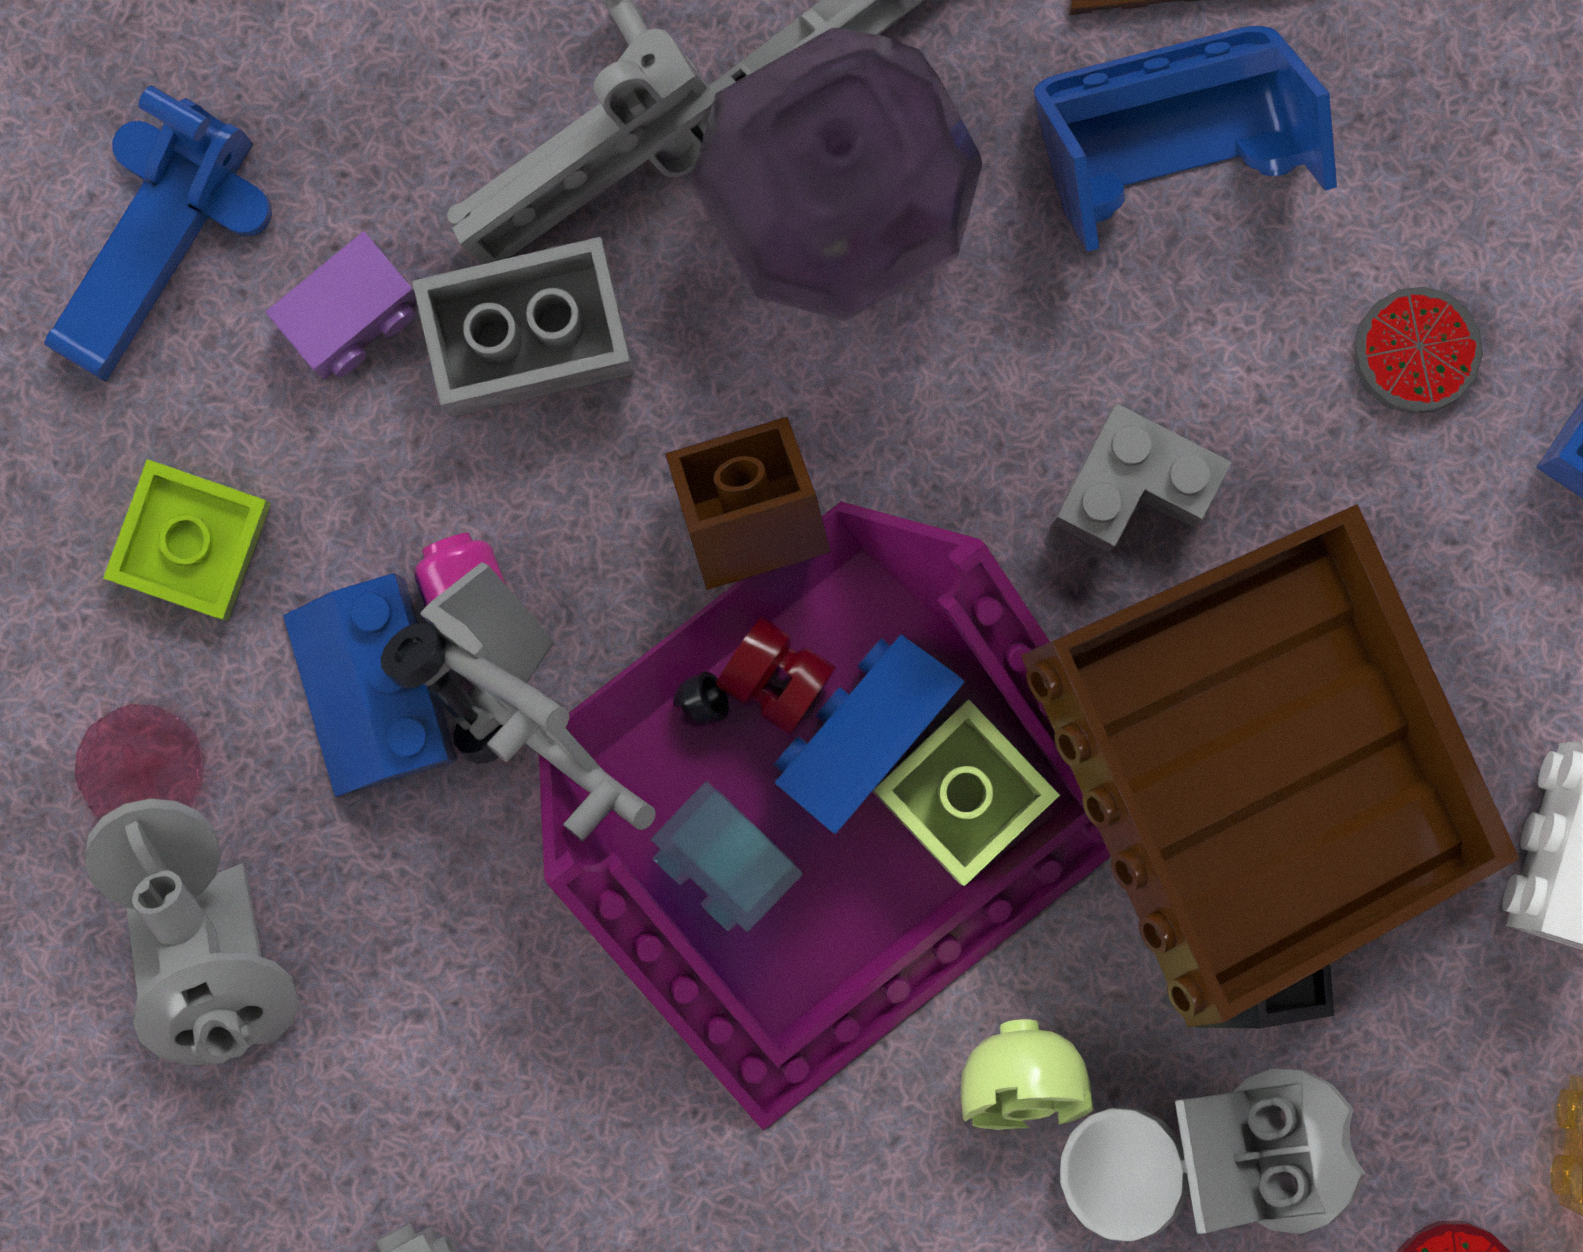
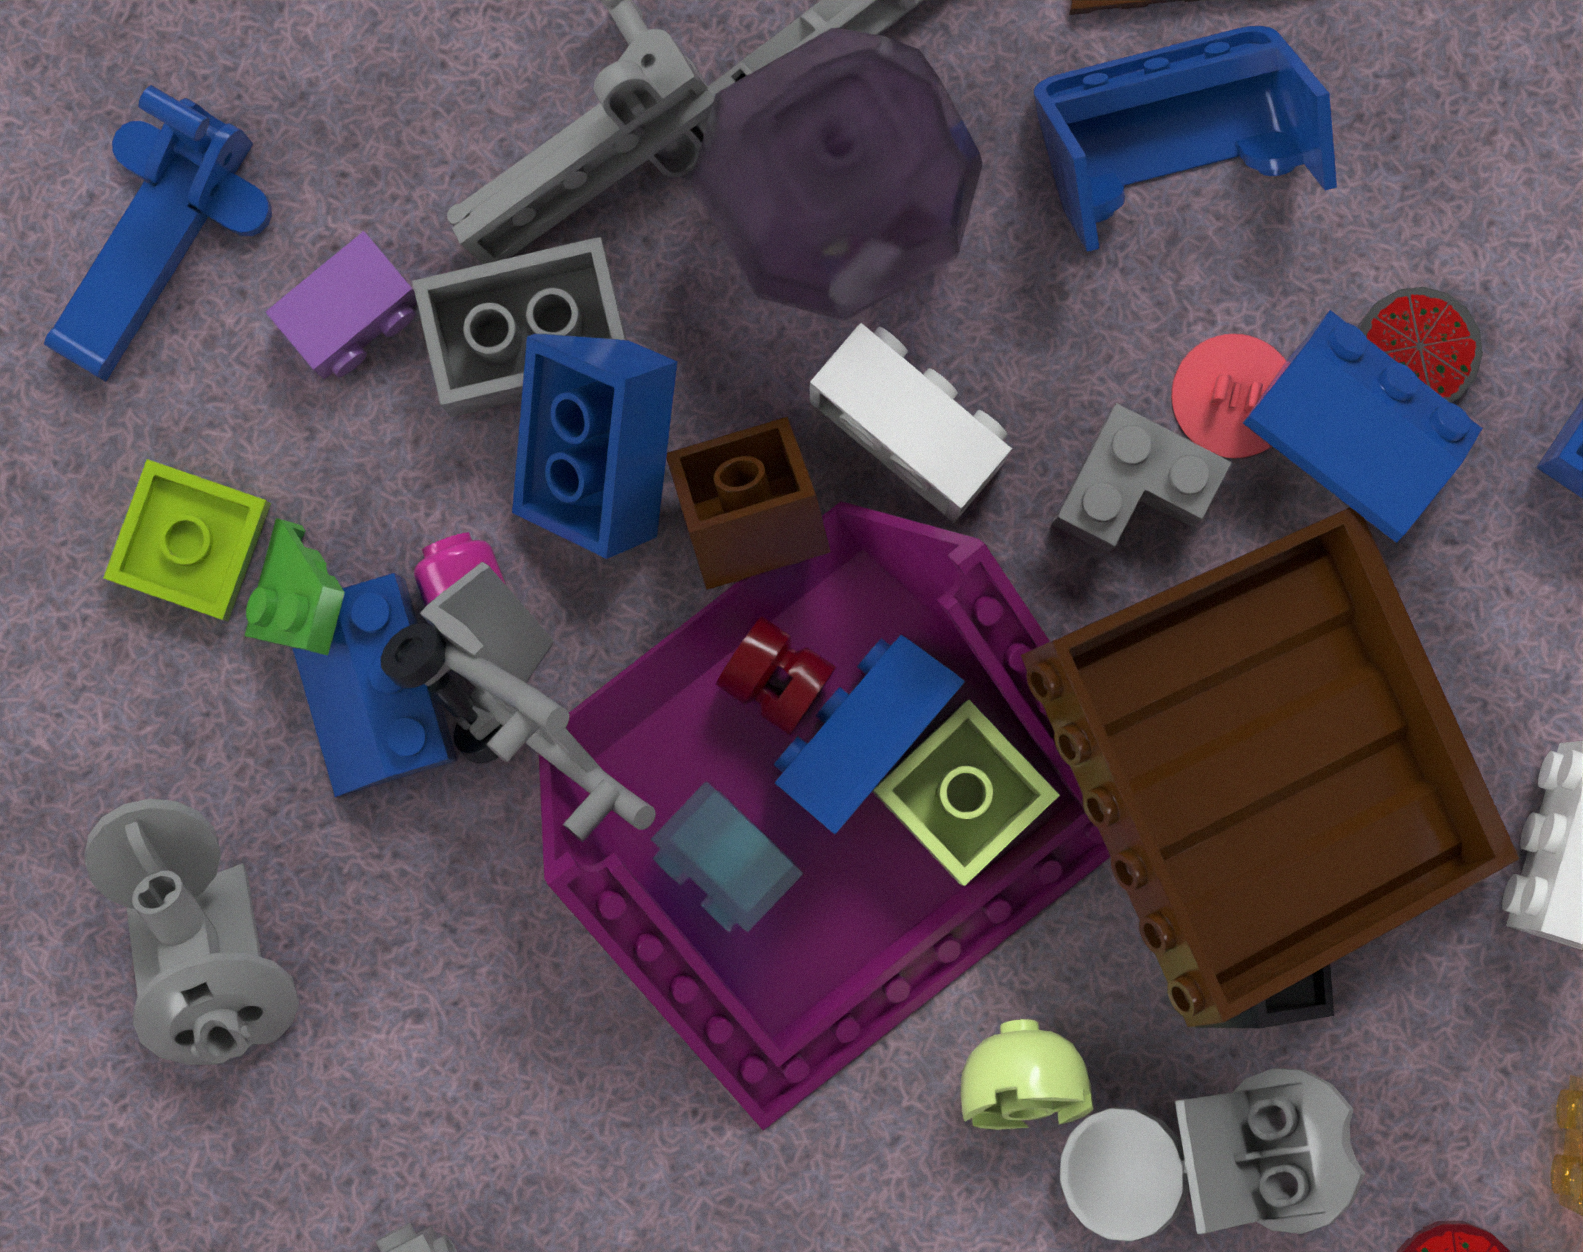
clear pink tile [74,704,205,819] -> none
black hinge [673,671,729,727] -> none
none -> bright green wing [244,518,345,655]
none -> blue slope [512,334,678,559]
none -> white brick [810,323,1012,523]
none -> coral piece [1171,334,1286,459]
none -> blue slope [1243,310,1483,543]

